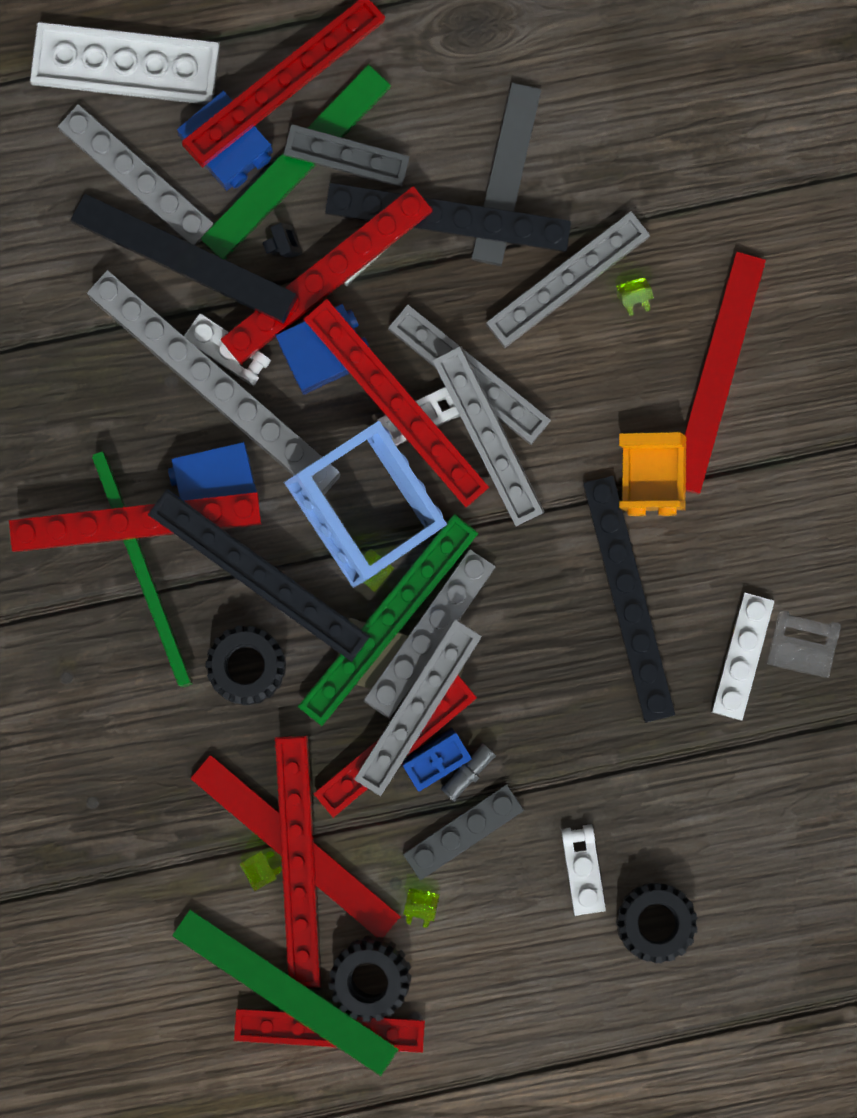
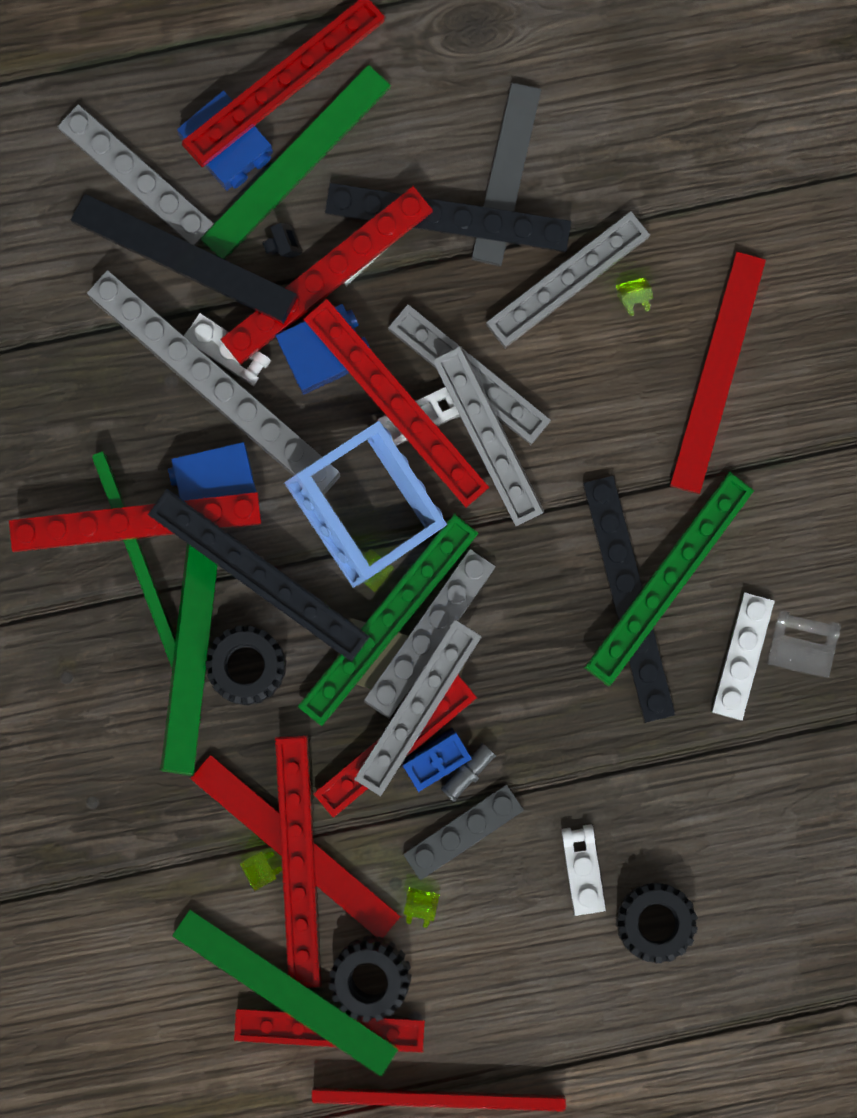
white plate [30,22,220,104] -> none
dark grey plate [283,124,410,187] -> none
light orange panel [619,432,686,516] -> none
none -> green tile [160,543,217,776]
none -> red tile [312,1087,566,1111]
none -> green tile [584,472,755,687]

